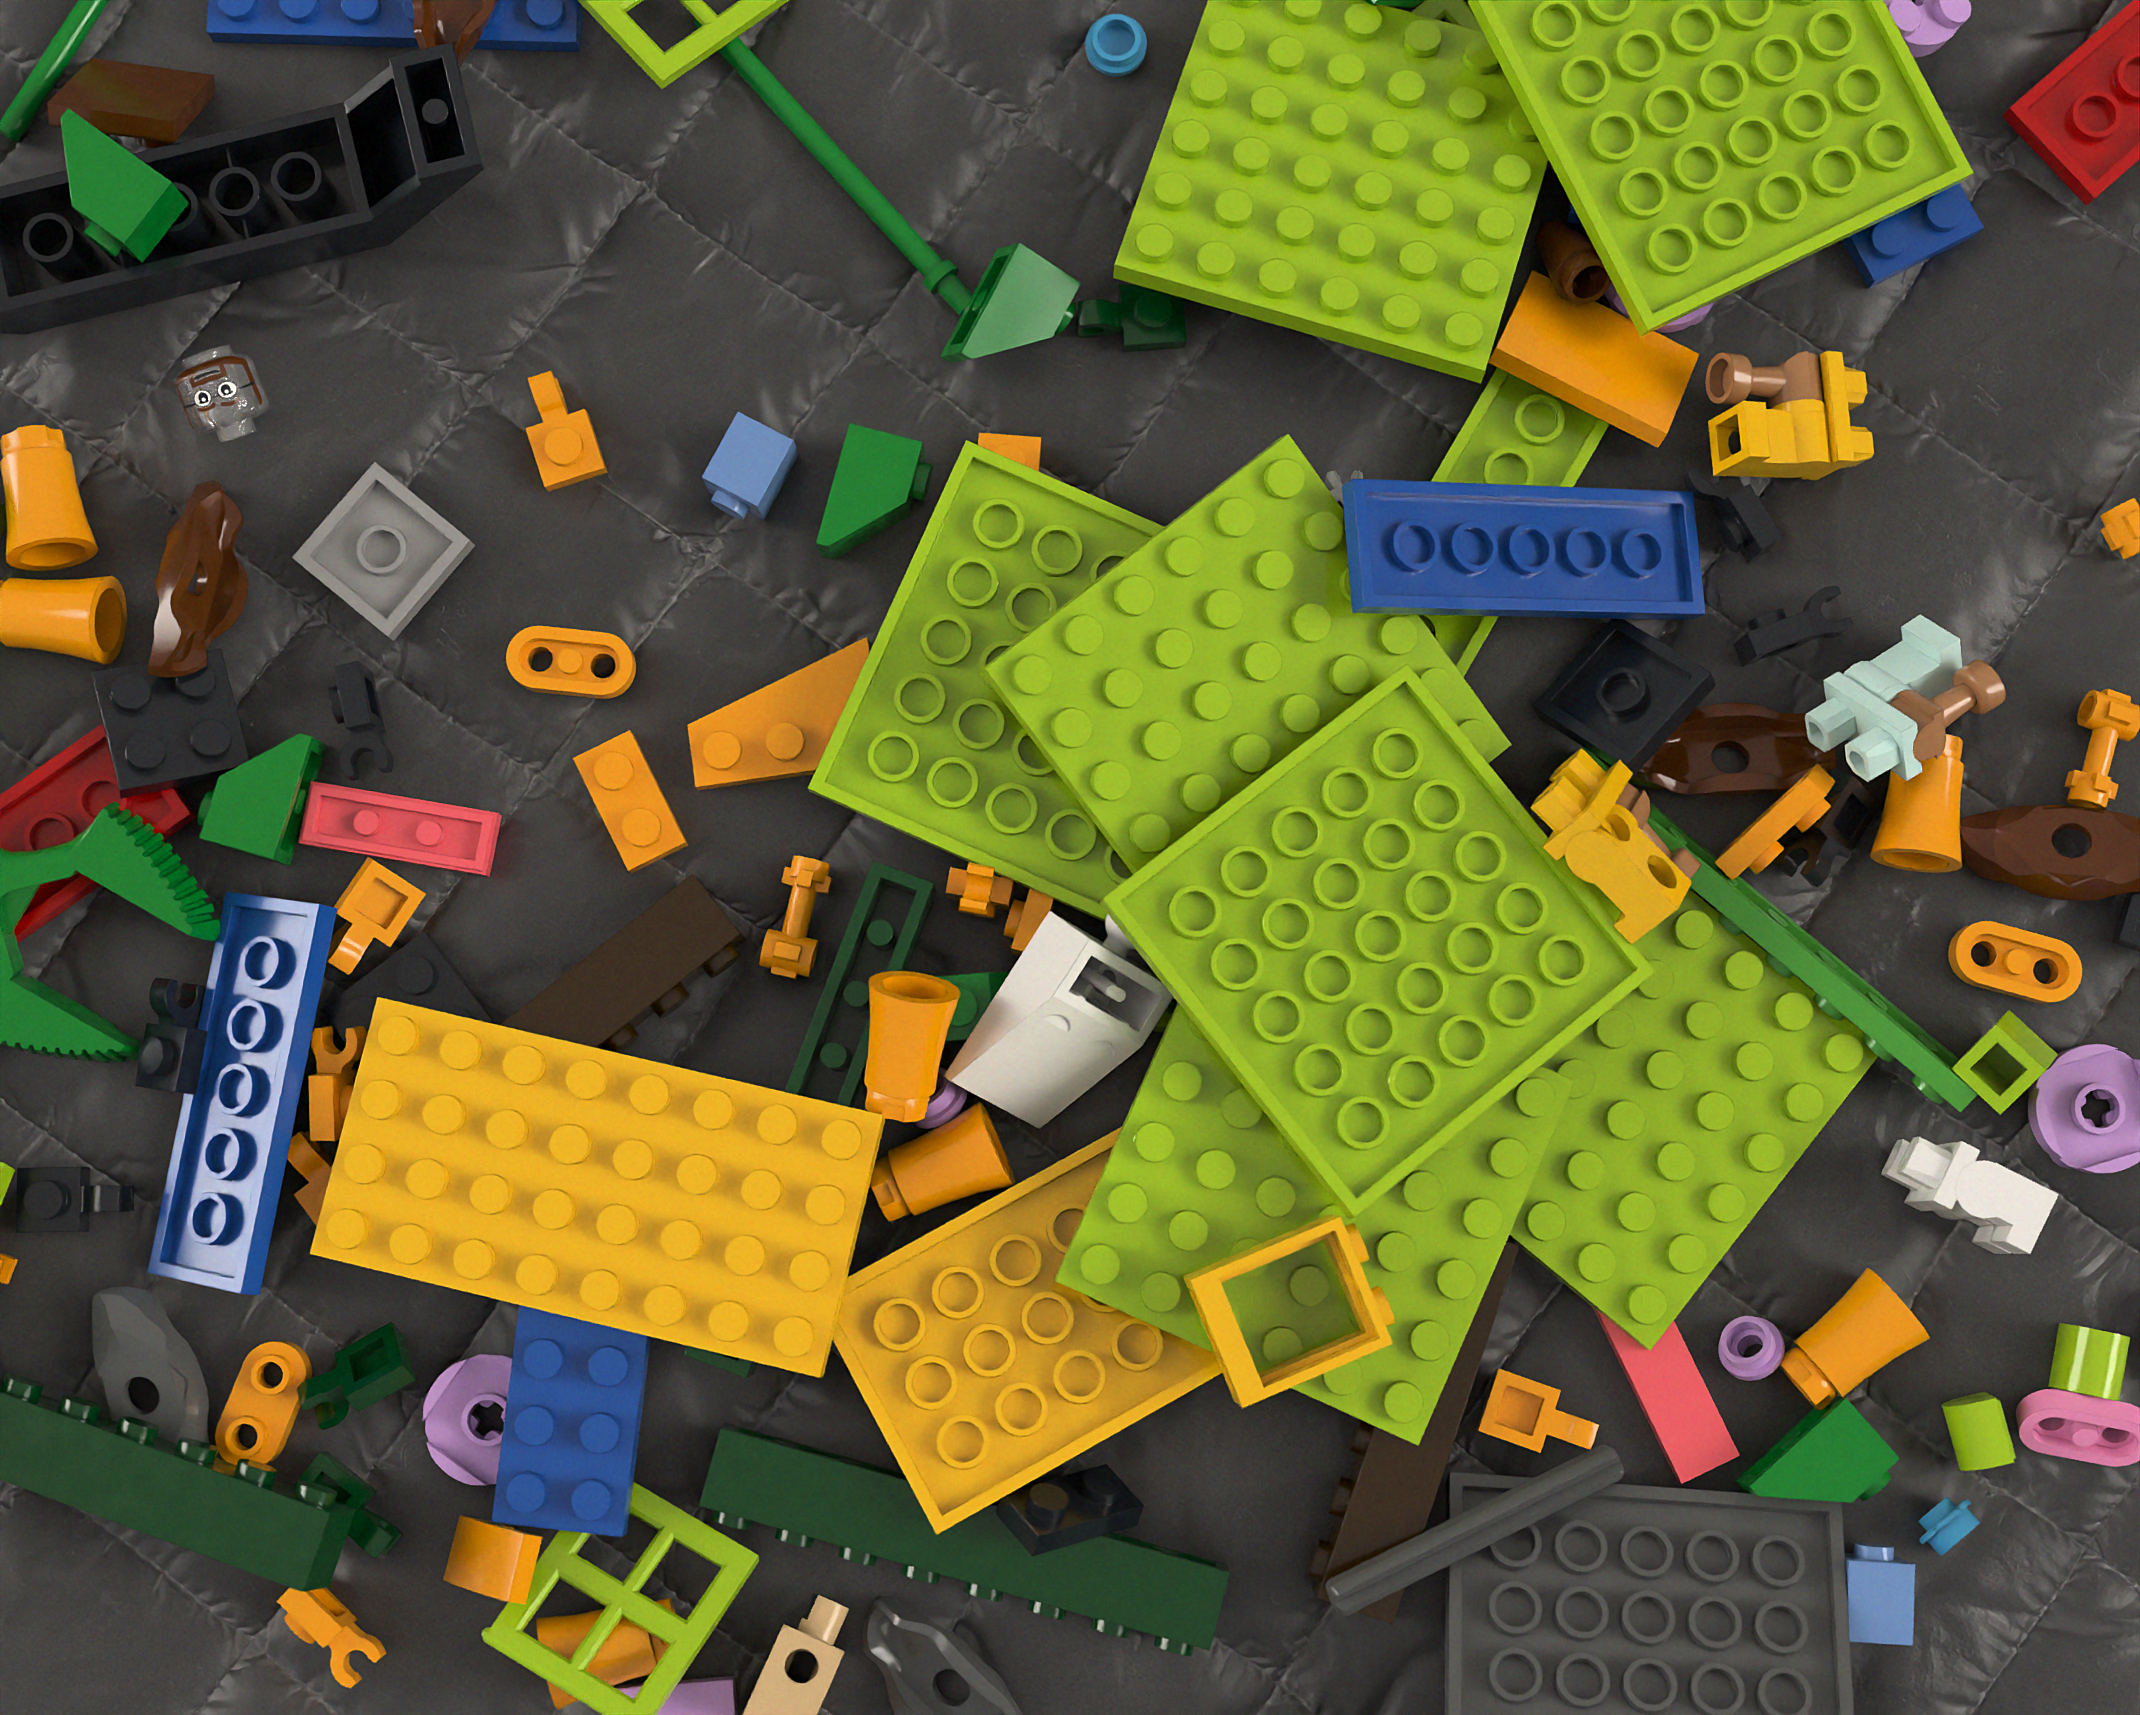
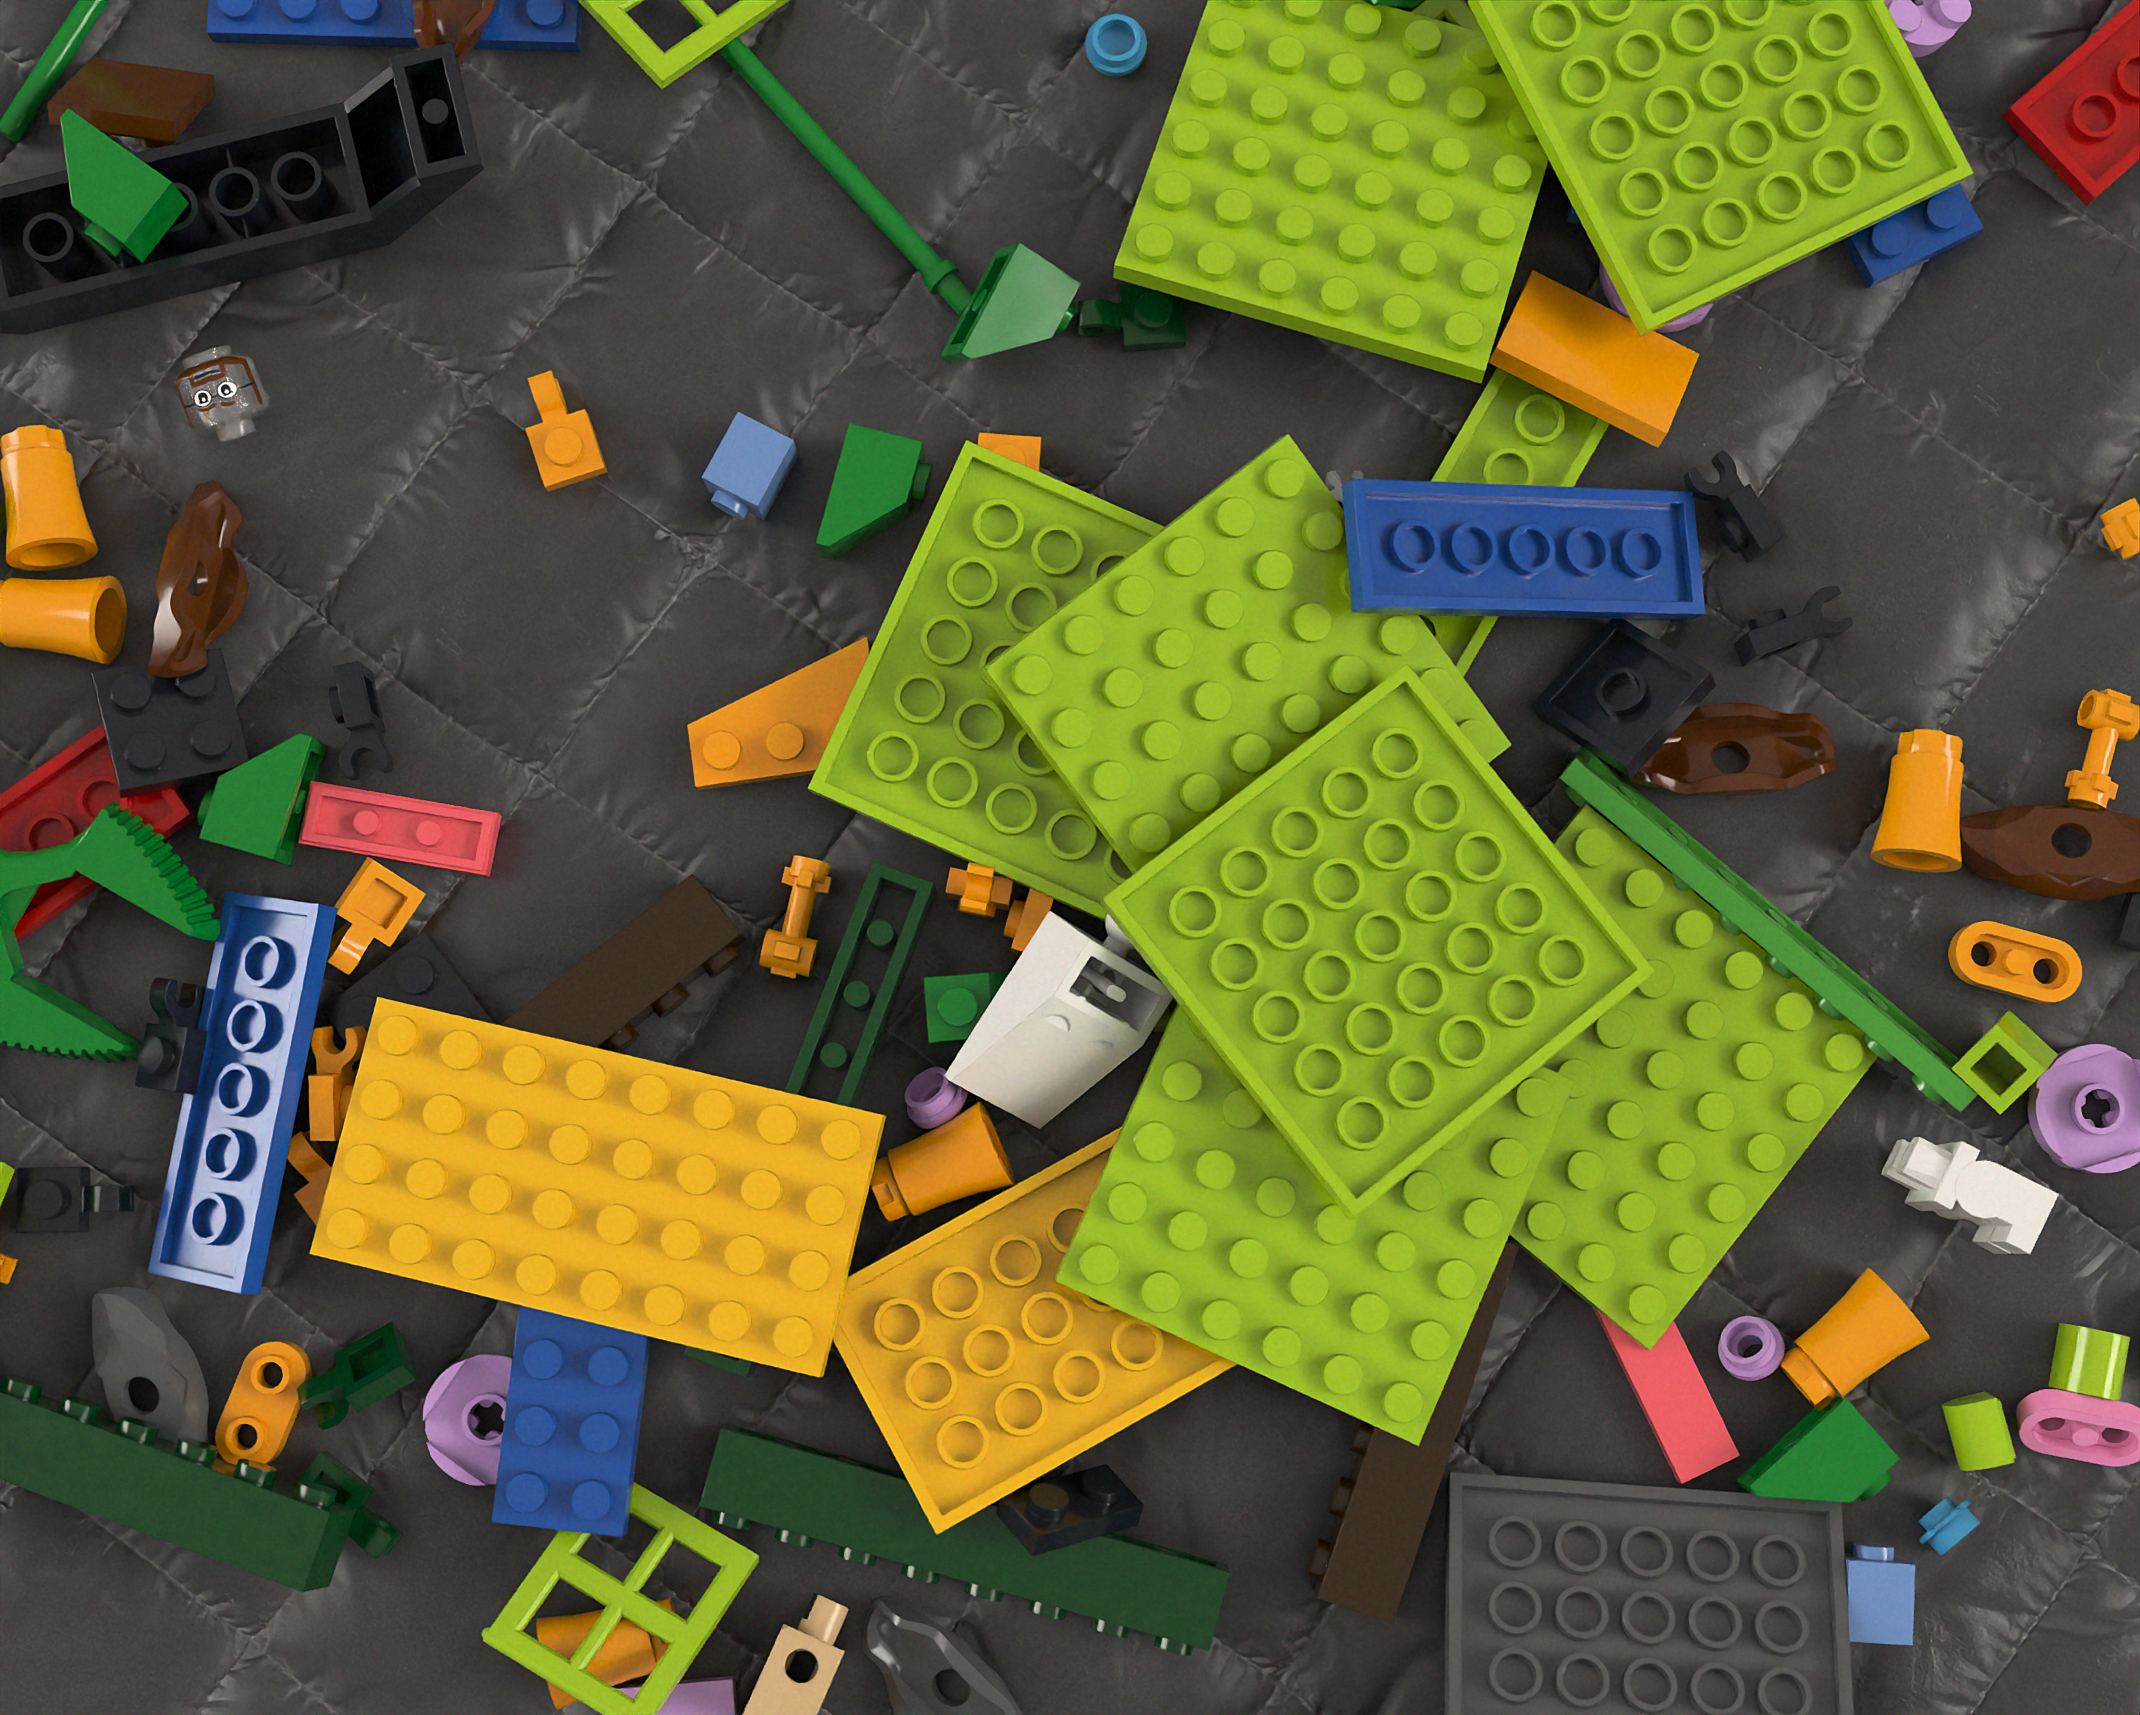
light orange plate [277,1588,386,1688] -> none
light grey plate [292,462,475,641] -> none
light orange slope [443,1514,542,1604] -> none
light orange plate [506,626,636,699] -> none
light orange plate [573,730,688,873] -> none
light orange plant [864,971,961,1122] -> none
yellow window [1183,1214,1395,1408] -> none
dark grey axle [1325,1445,1624,1616] -> none
light orange plate [1476,1367,1599,1453] -> none
yellow hips [1530,748,1701,945] -> none
reddish brown cone [1535,220,1612,304] -> none
yellow hips [1705,351,1874,480] -> none
light orange plate [1714,763,1836,881] -> none
black plate [1775,768,1881,887] -> none
light aqua hips [1805,614,2006,782] -> none

